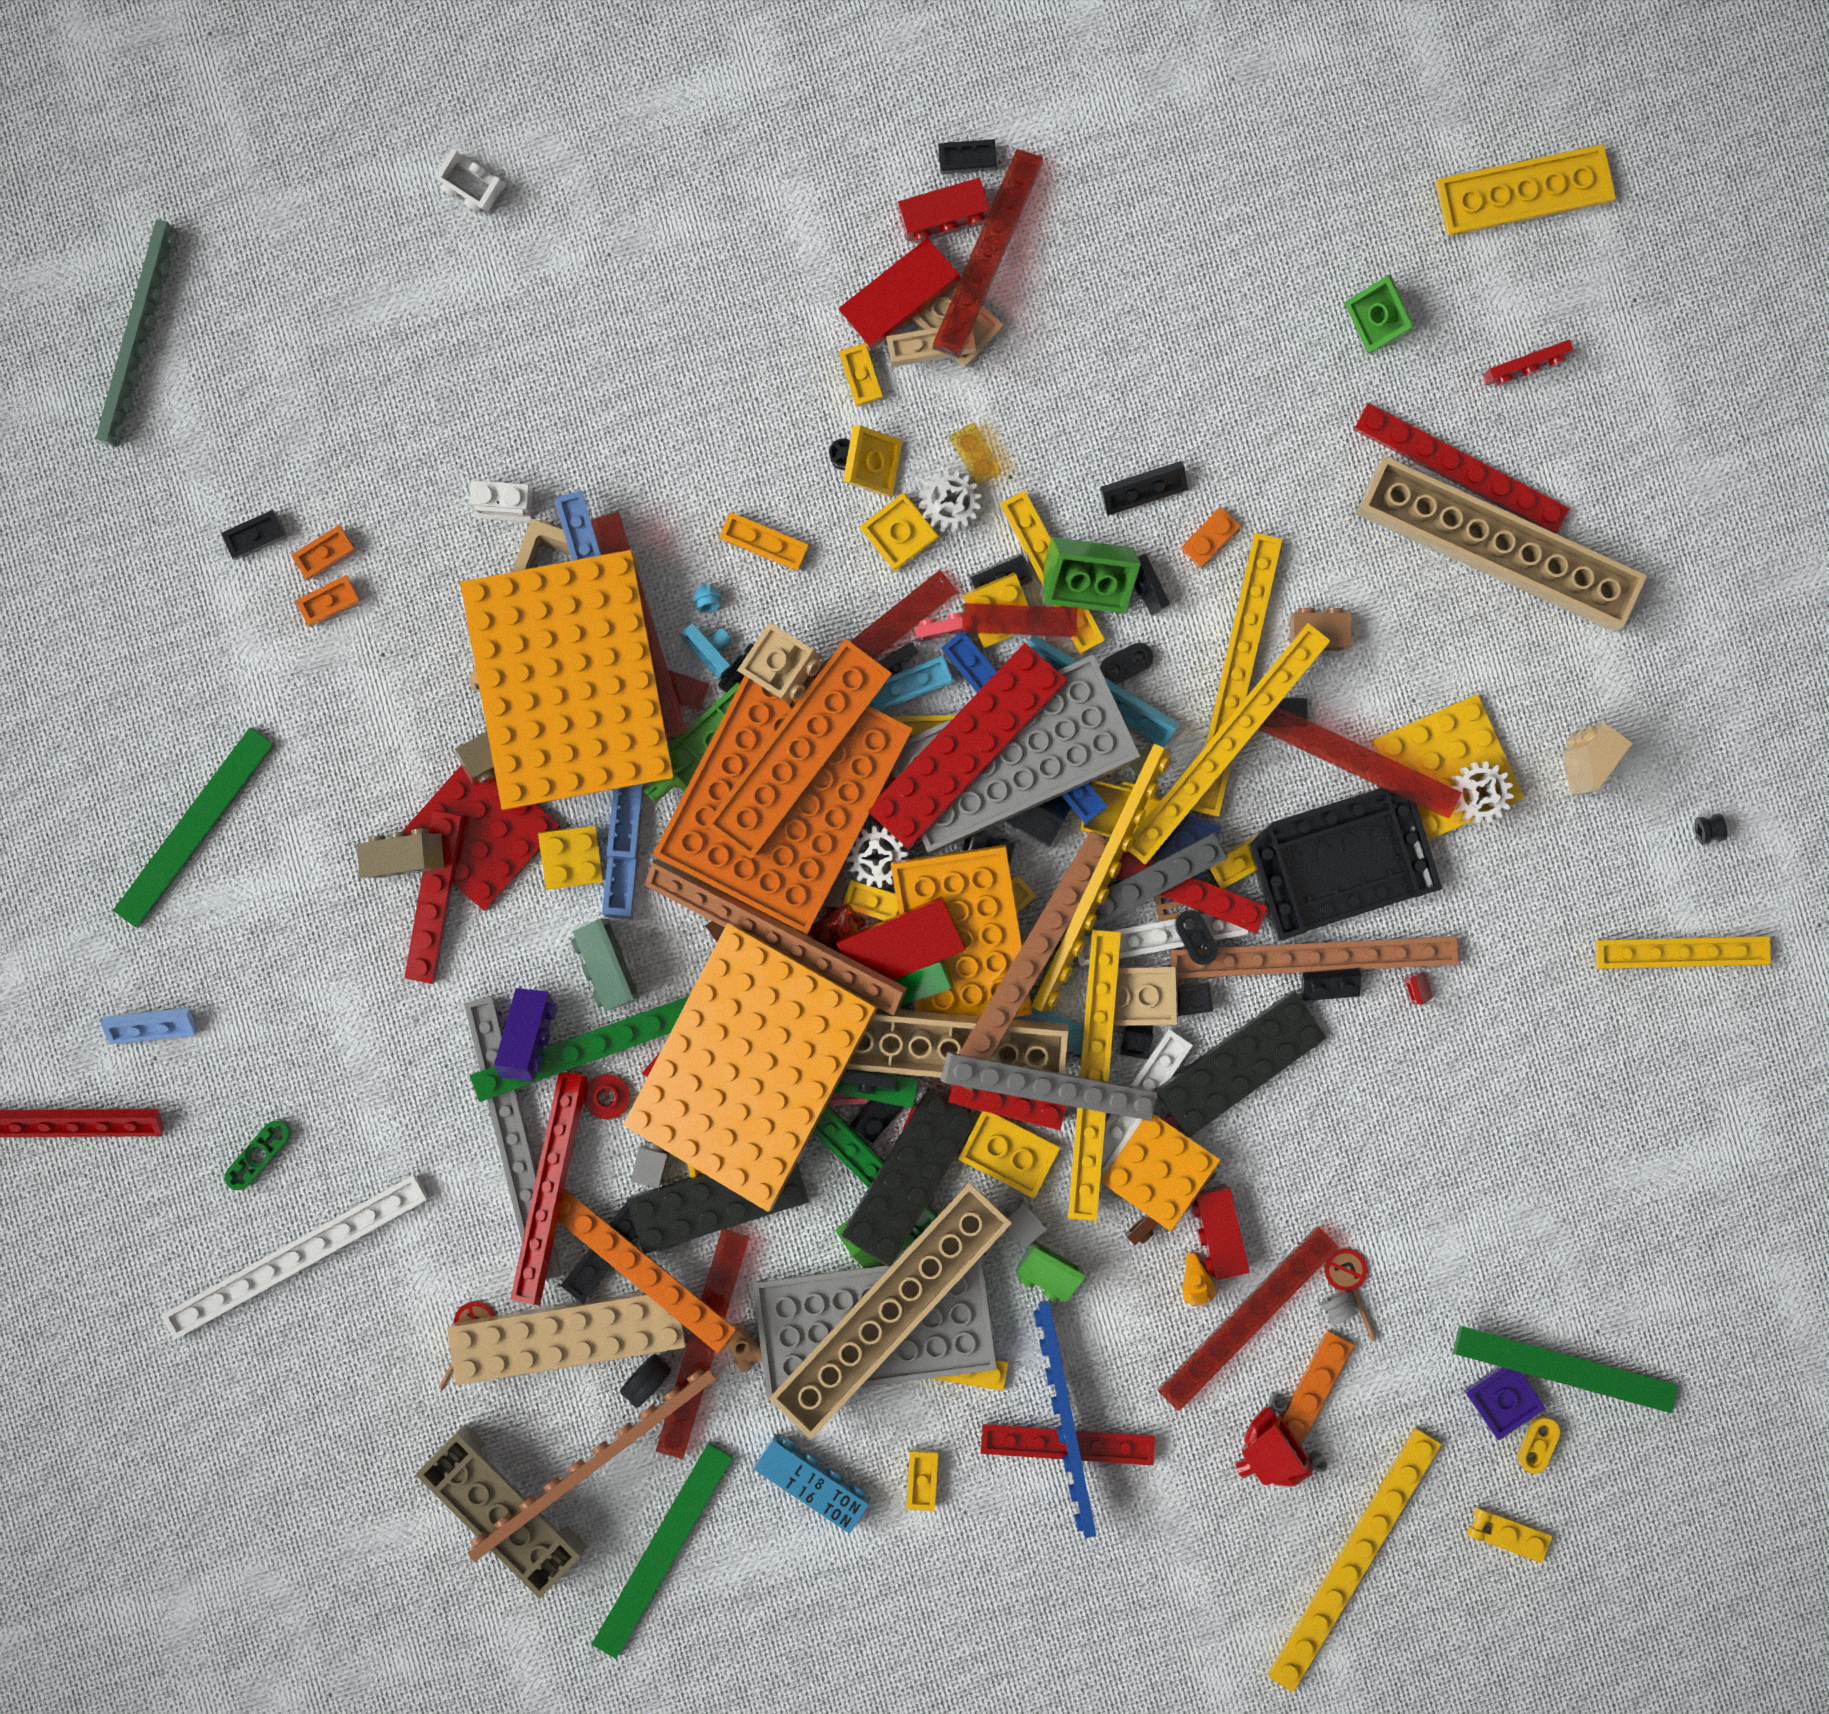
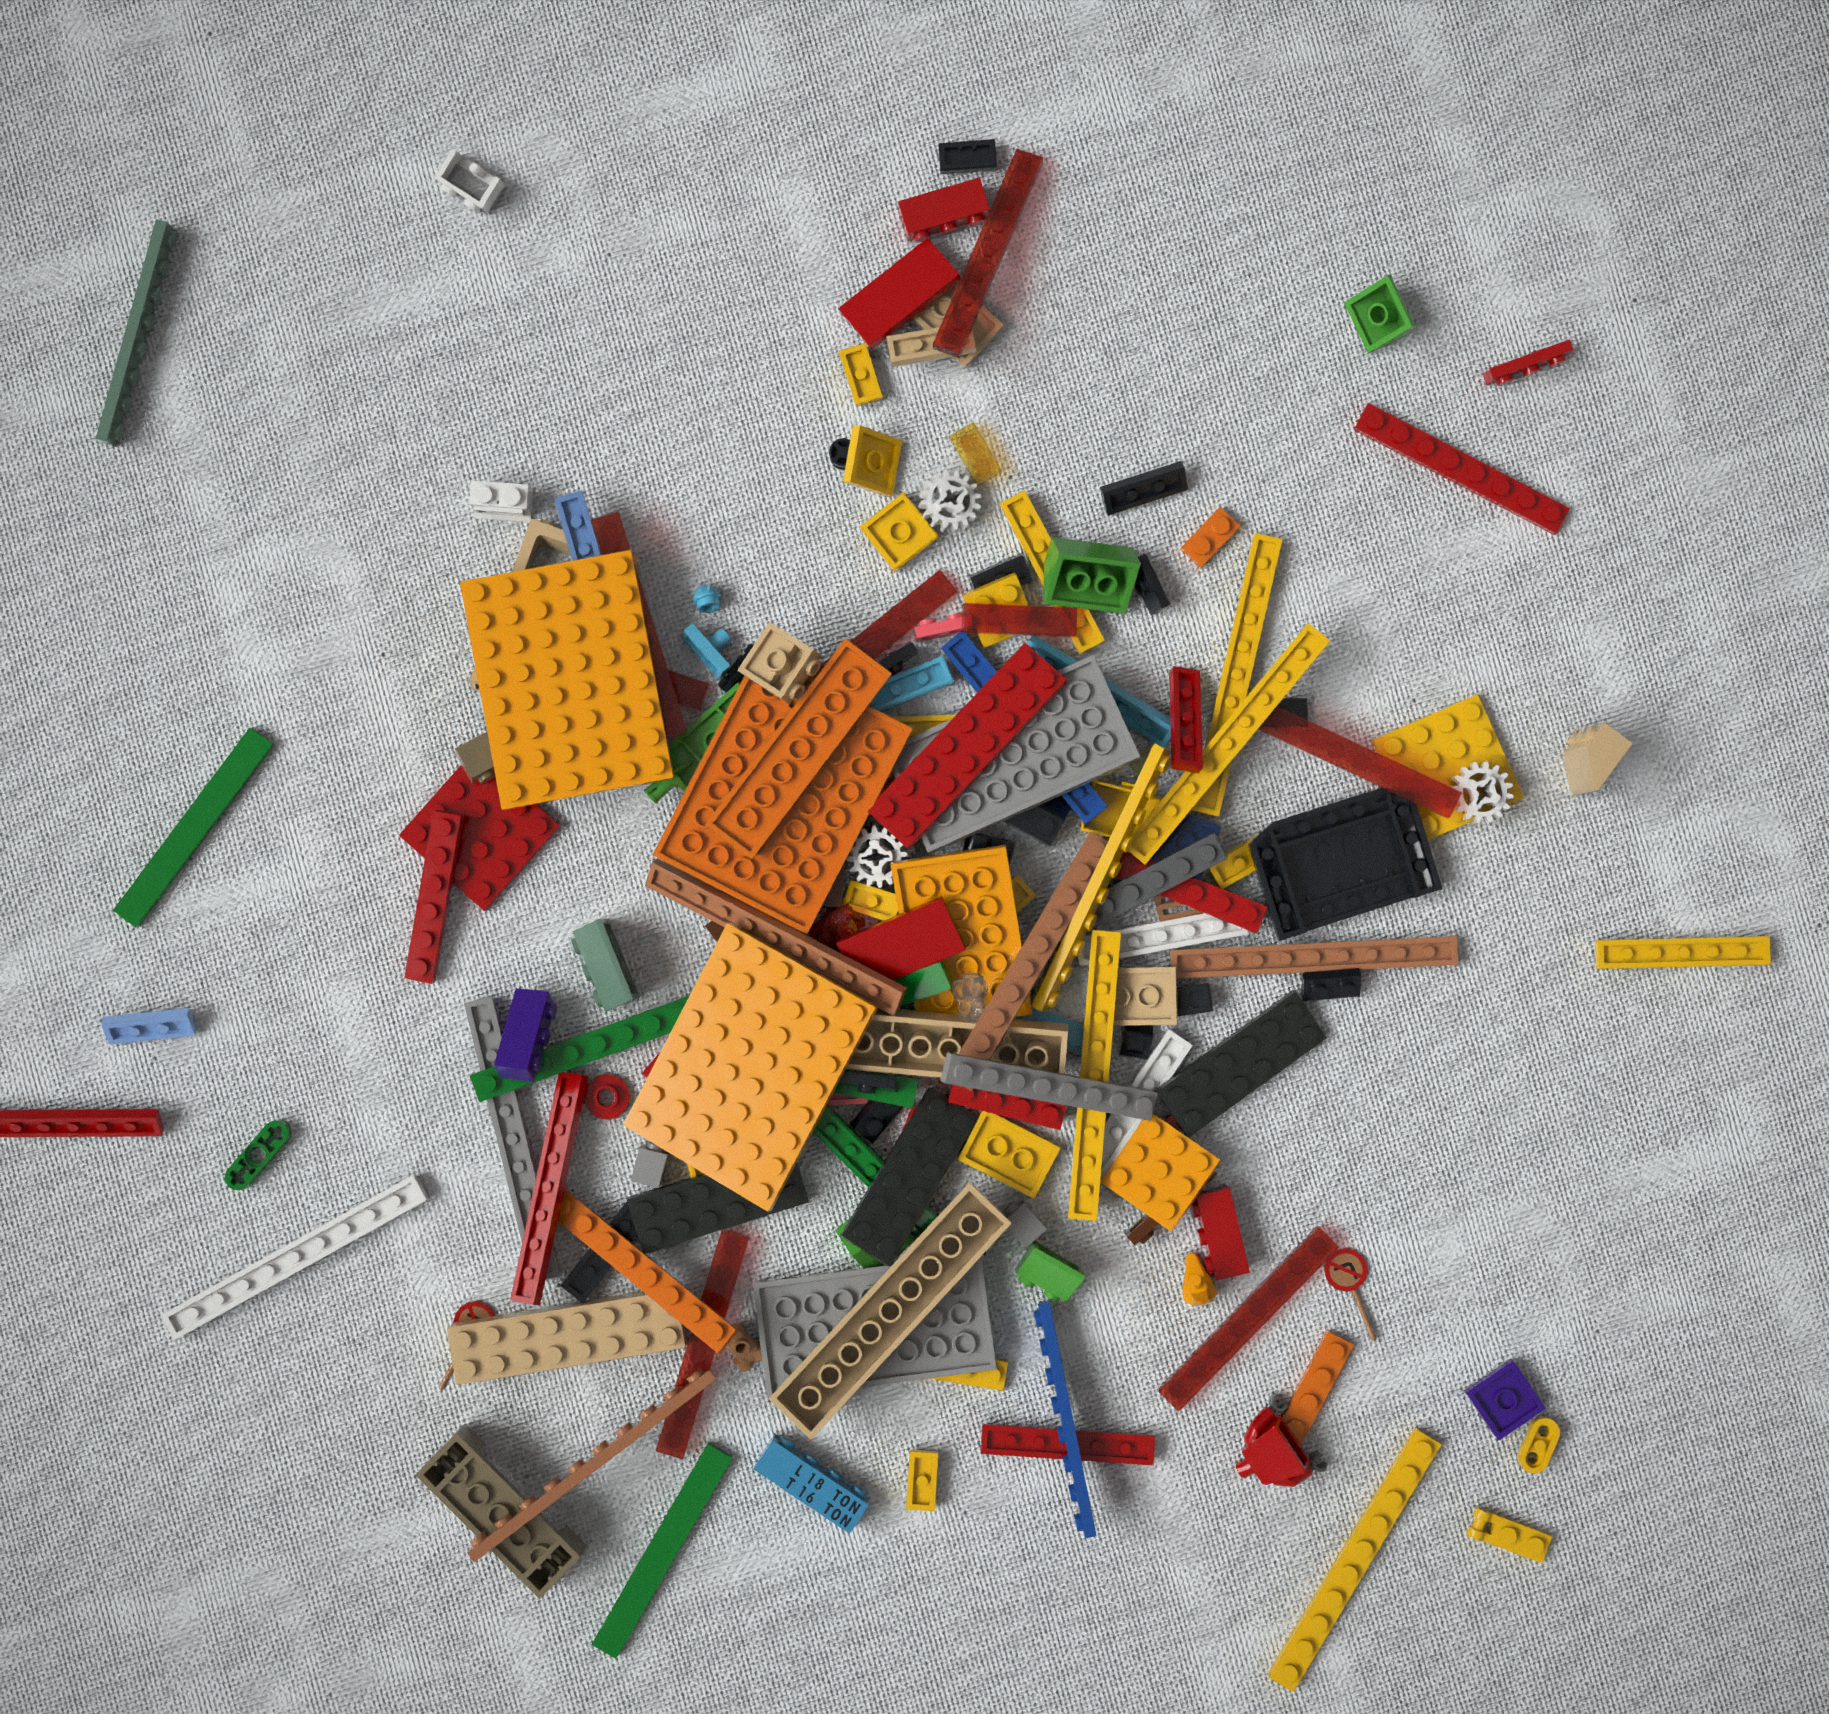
black plate [221,510,287,560] -> none
orange plate [291,525,356,581] -> none
orange plate [295,575,361,627] -> none
dark tan brick [357,828,444,878] -> none
yellow plate [538,825,603,890] -> none
medium blue slope [602,784,644,920] -> none
black tyre [620,1354,671,1408] -> none
light orange plate [719,512,809,572] -> none
black plate [1099,643,1154,685] -> none
black plate [1174,910,1218,965] -> none
medium nougat brick [1290,608,1352,650] -> none
light grey wheel [1320,1290,1357,1325] -> none
tan brick [1355,456,1647,632] -> none
red slope [1405,972,1433,1005] -> none
yellow plate [1435,144,1616,237] -> none
green tile [1452,1325,1678,1414] -> none
black wheel [1694,813,1728,845] -> none
none -> clear plate [953,972,988,1021]
none -> red plate [1169,666,1203,773]

